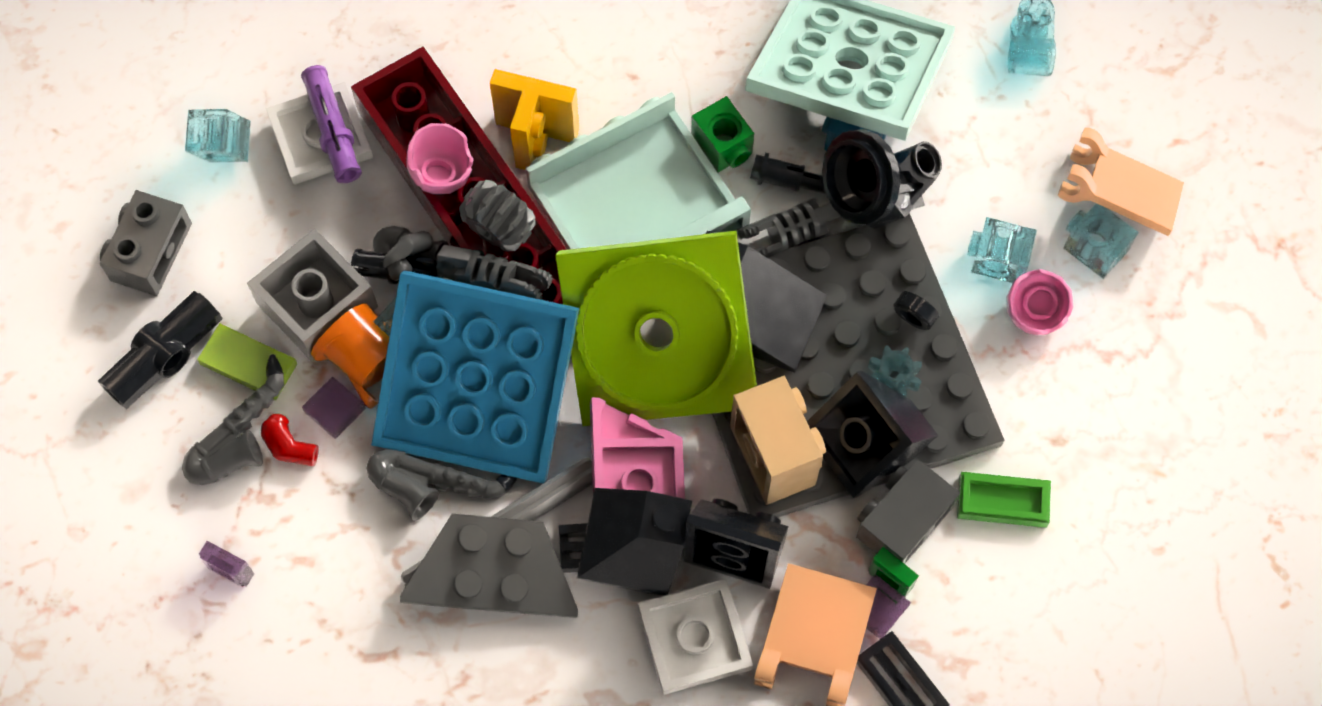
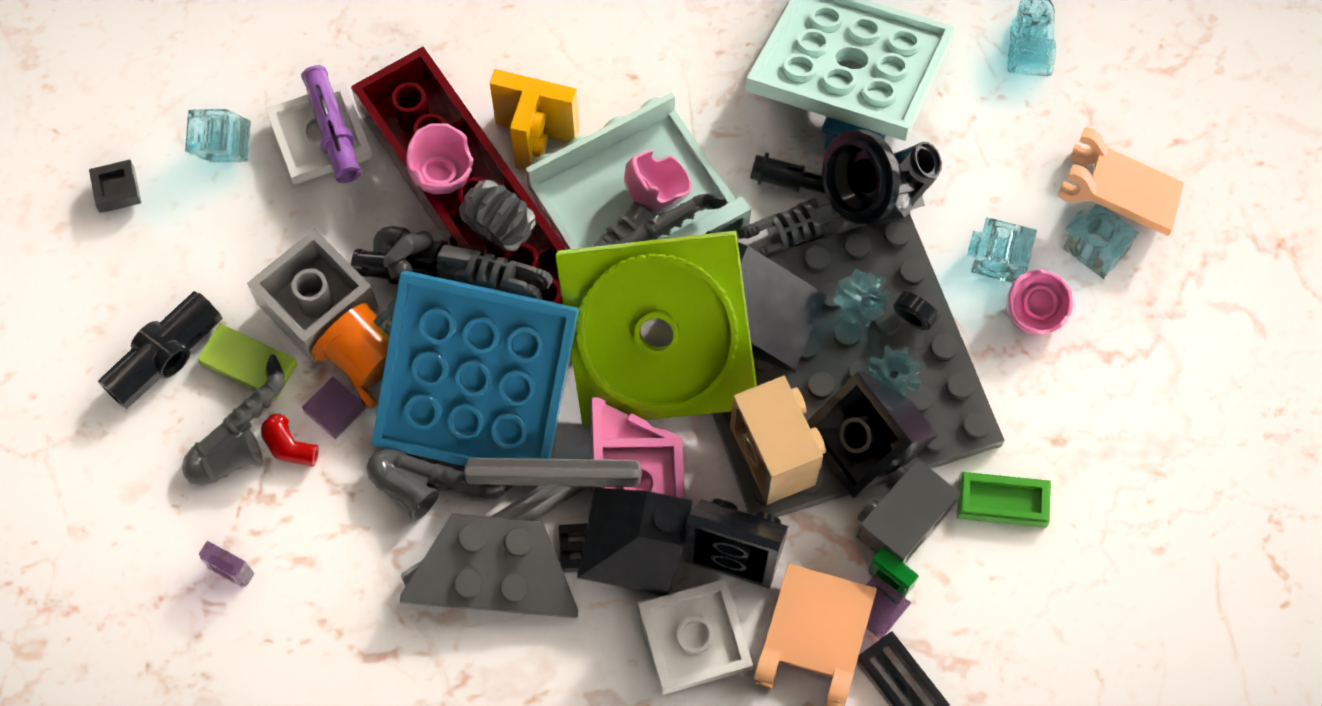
dark grey brick [99,190,192,296] -> none
green brick [691,96,755,173] -> none
none -> black plate [89,159,142,213]
none -> light grey axle [464,458,642,487]
none -> dark grey piece [593,193,727,247]
none -> bright pink hair [624,150,692,212]
none -> clear light blue gear [833,269,891,327]

